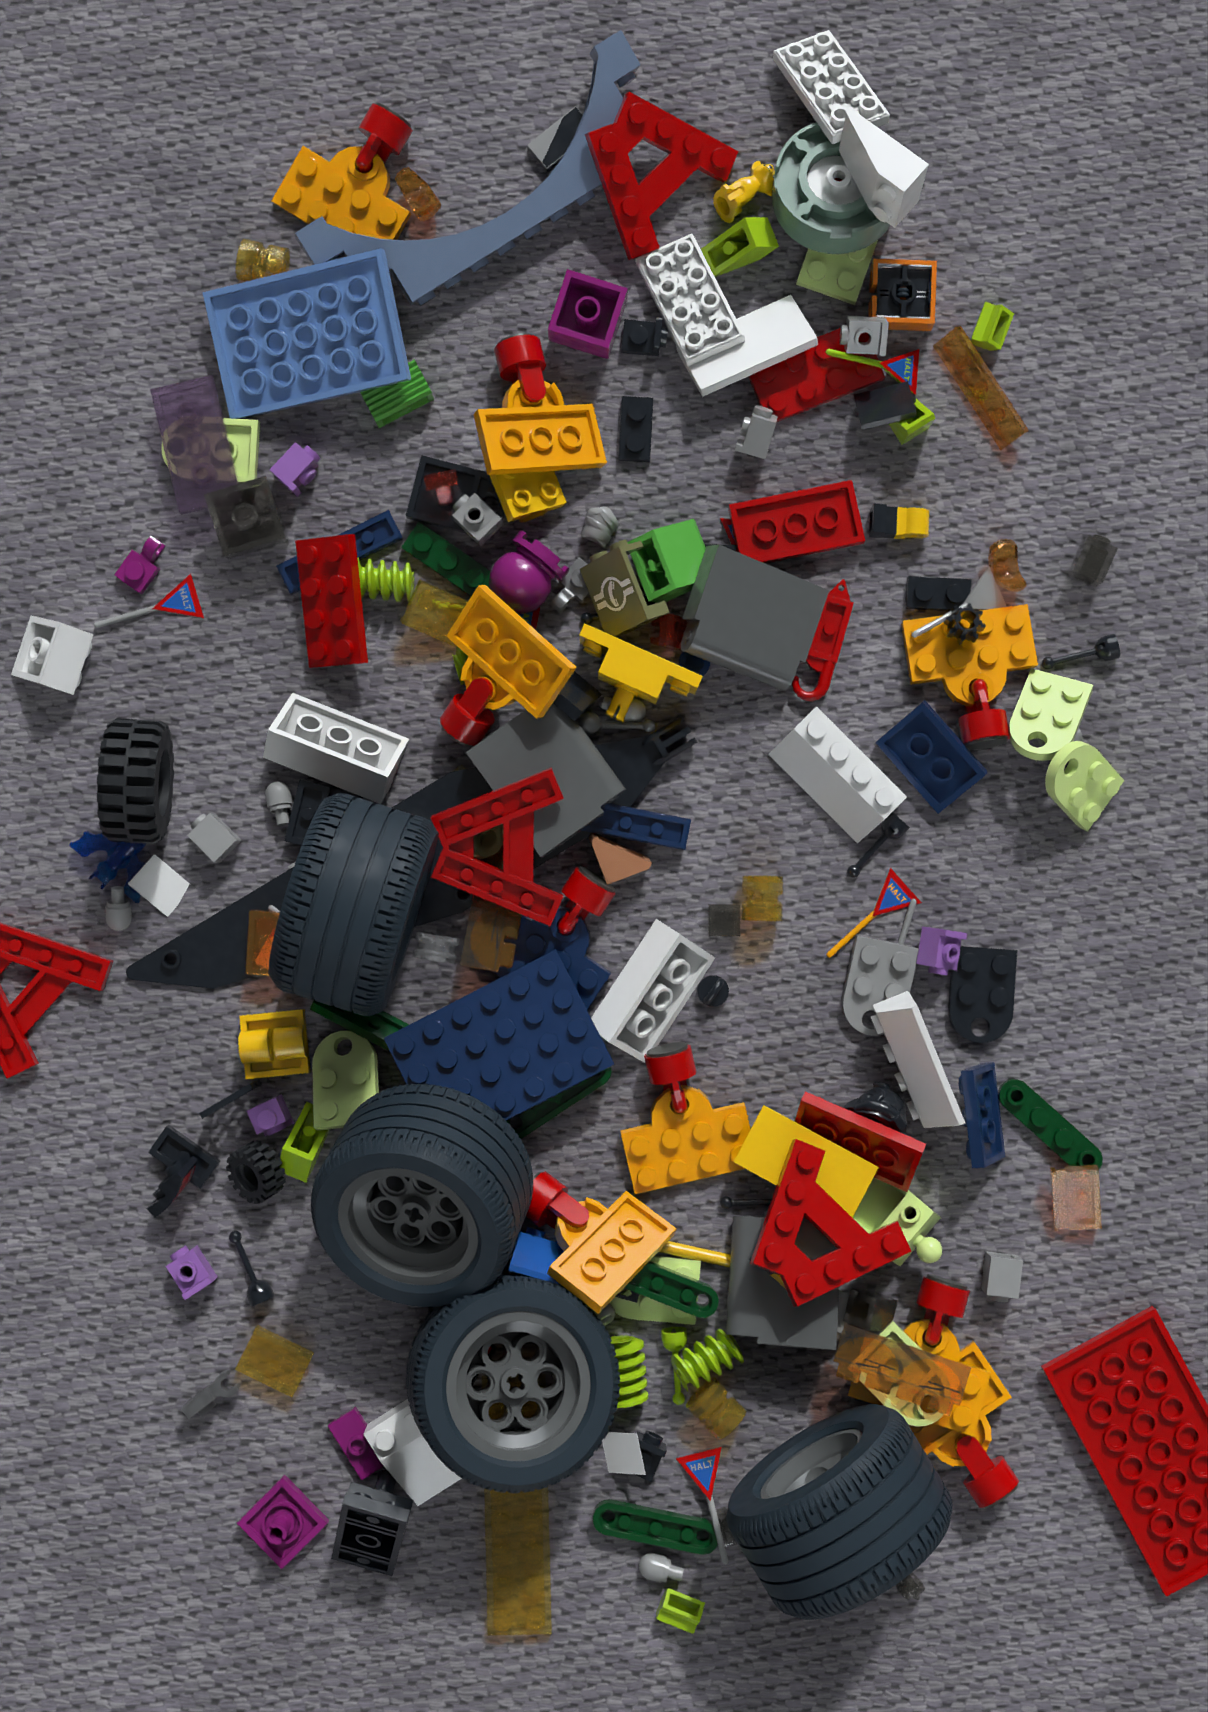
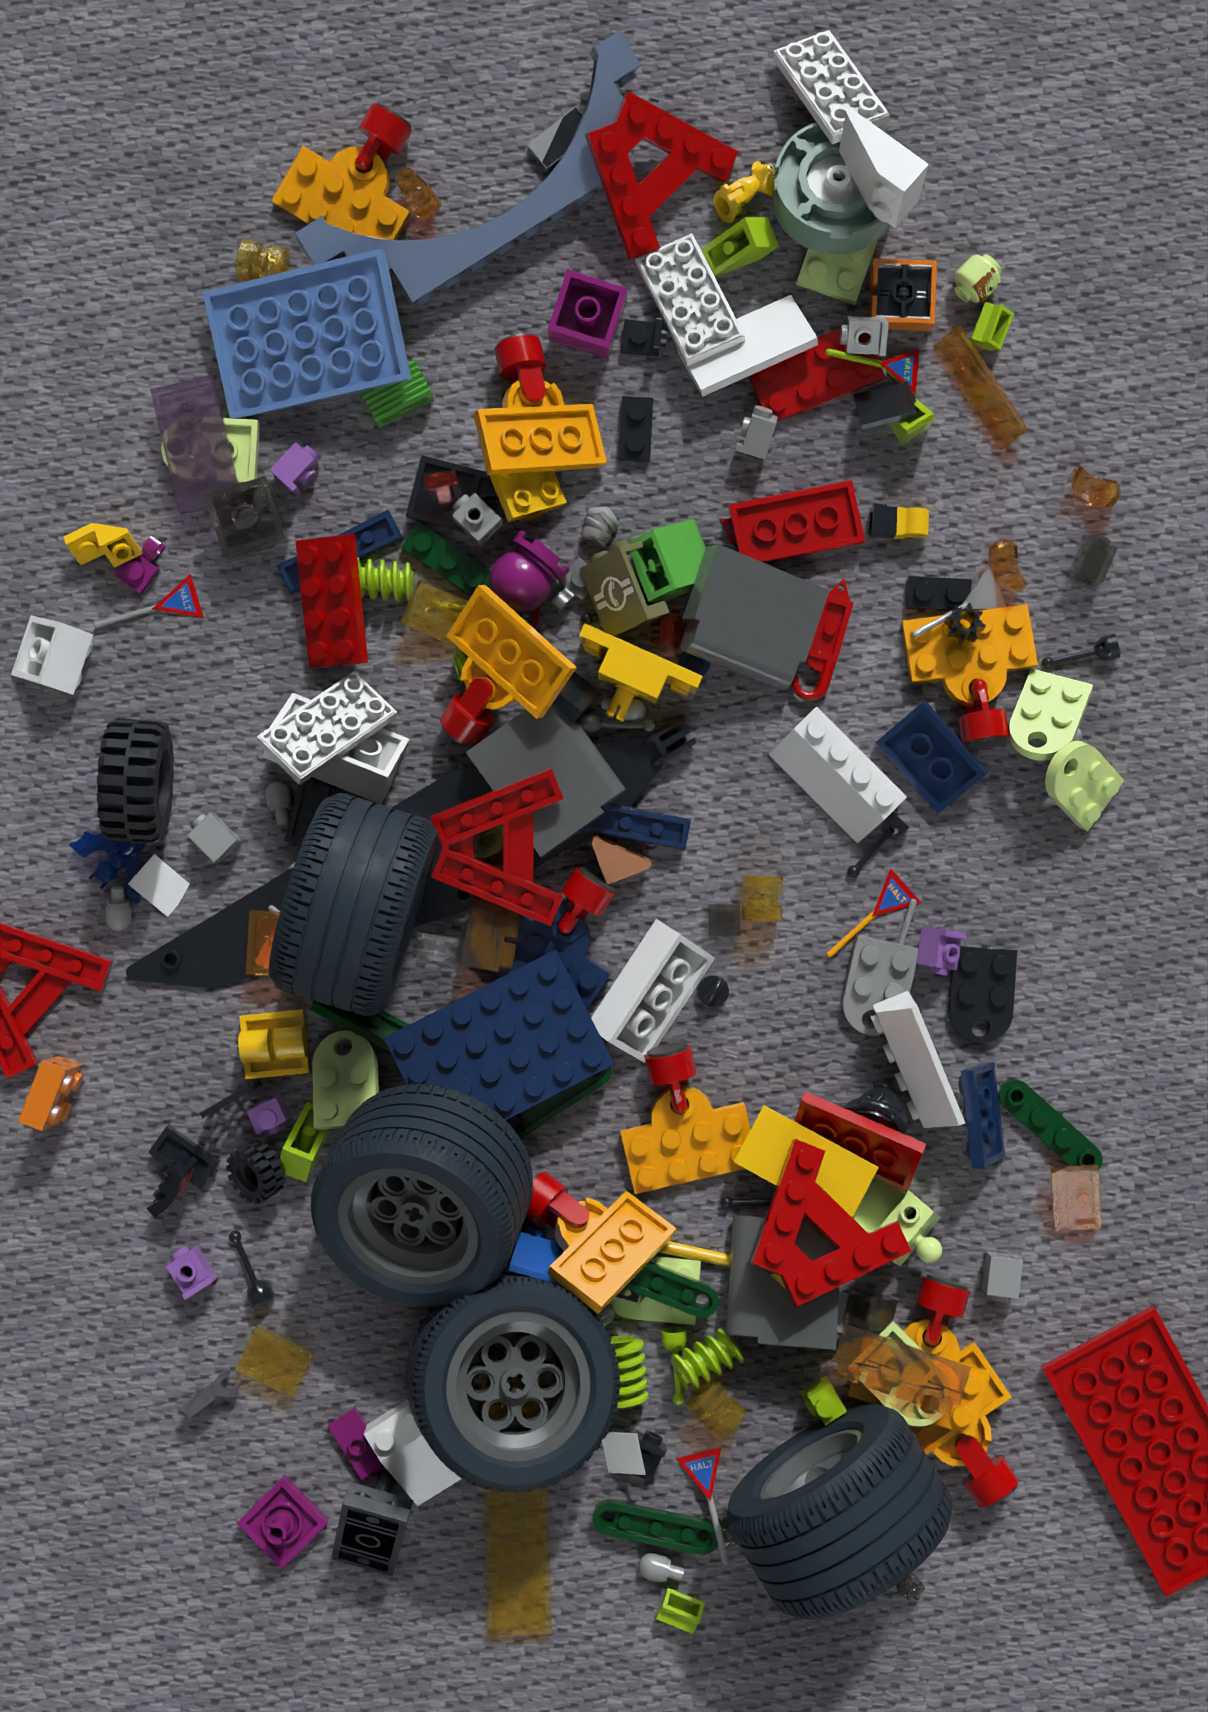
none -> orange piece [18,1056,84,1131]
none -> yellow slope [63,523,143,568]
none -> white tile [257,671,397,785]
none -> lime brick [800,1375,847,1425]
none -> yellowish green head [954,254,1002,303]
none -> clear orange hair [1071,466,1121,508]

